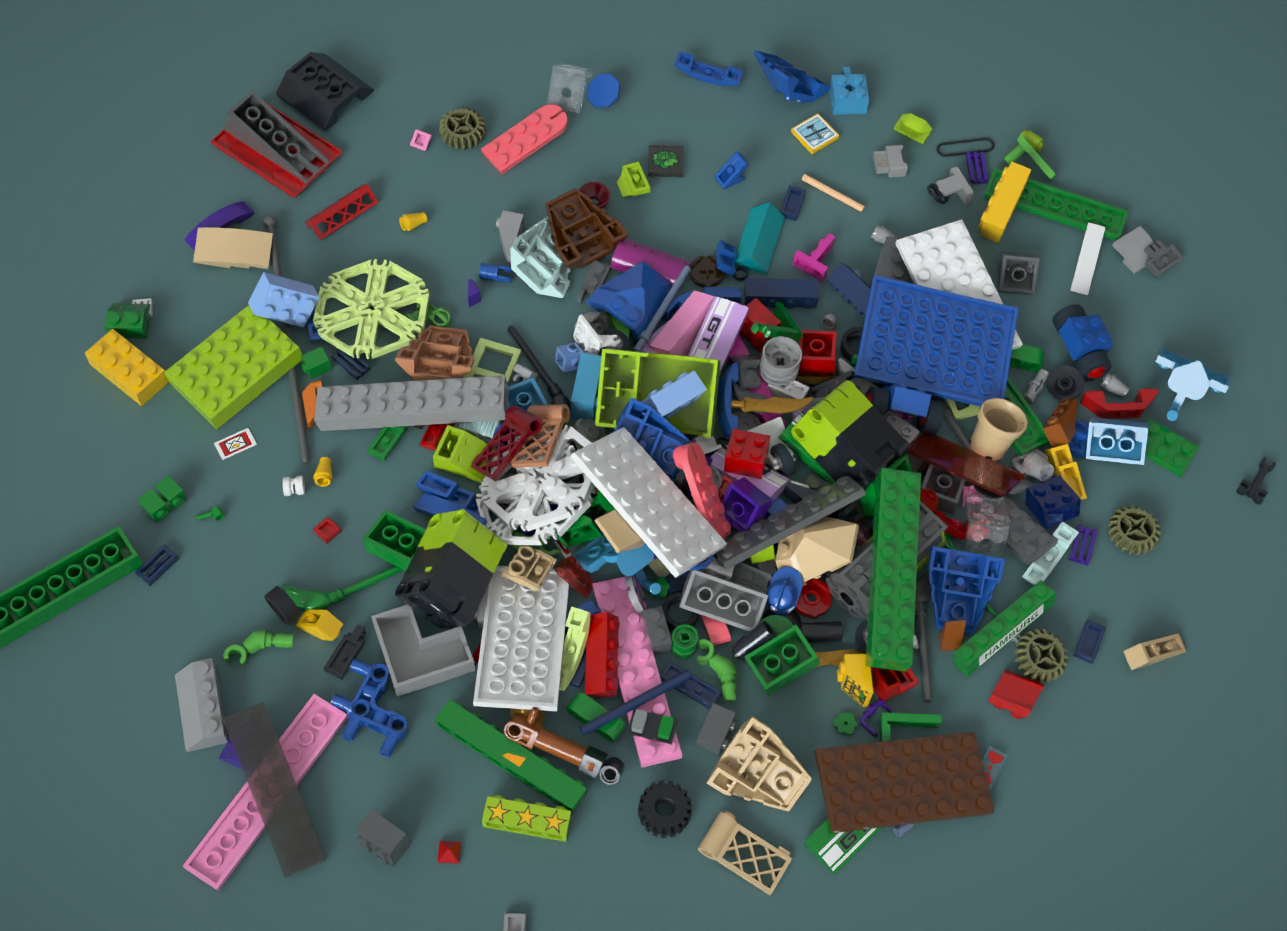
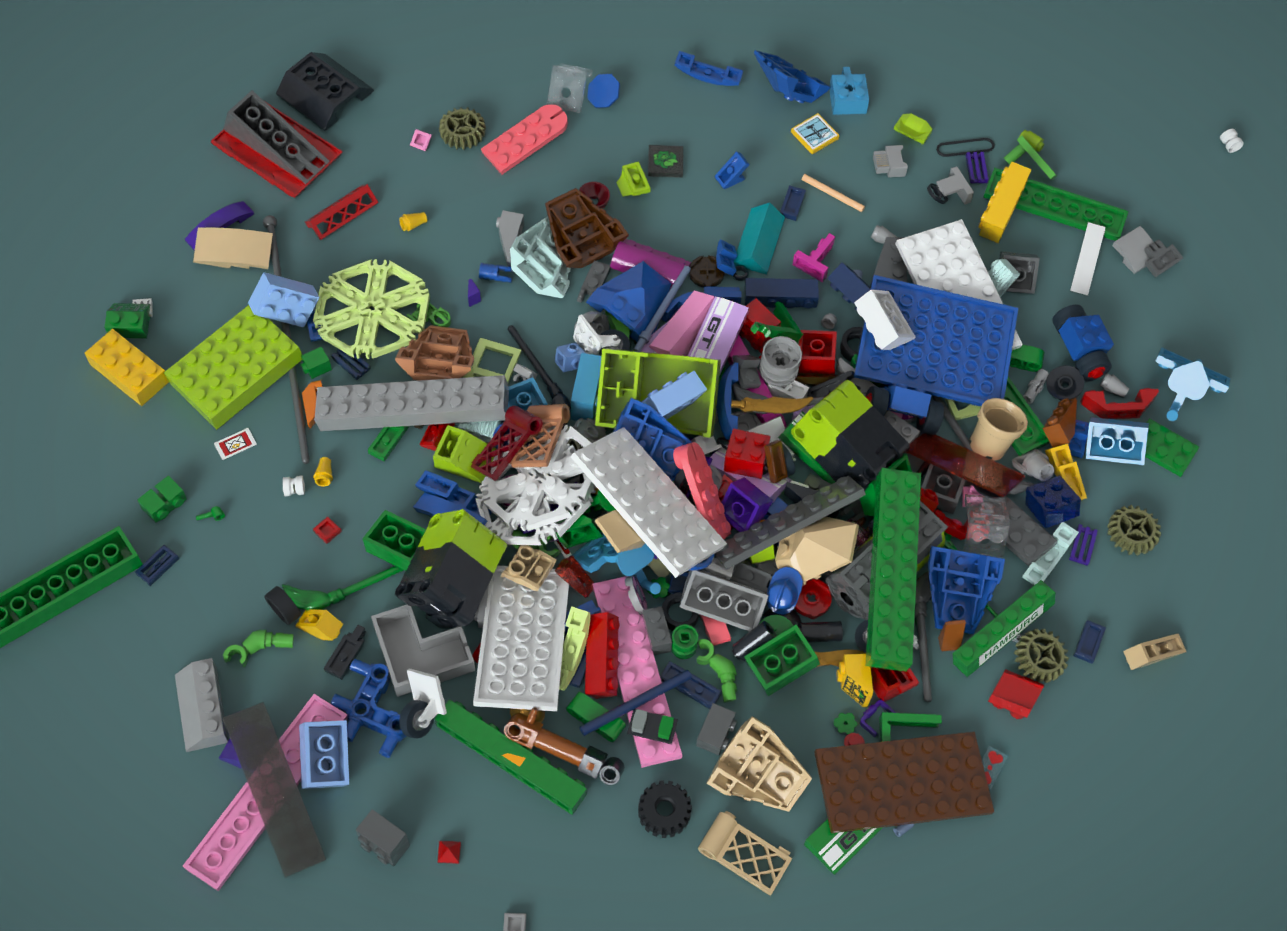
lime brick [482,795,571,842] -> none
black bar [1236,457,1276,505] -> none
none -> light blue brick [299,720,349,789]
none -> white plate [399,669,447,738]
none -> reddish brown tile [764,440,788,483]
none -> red plate [844,733,865,746]
none -> white slope [854,290,916,350]
none -> light aqua brick [988,259,1020,297]
none -> white wheel [1220,129,1244,153]

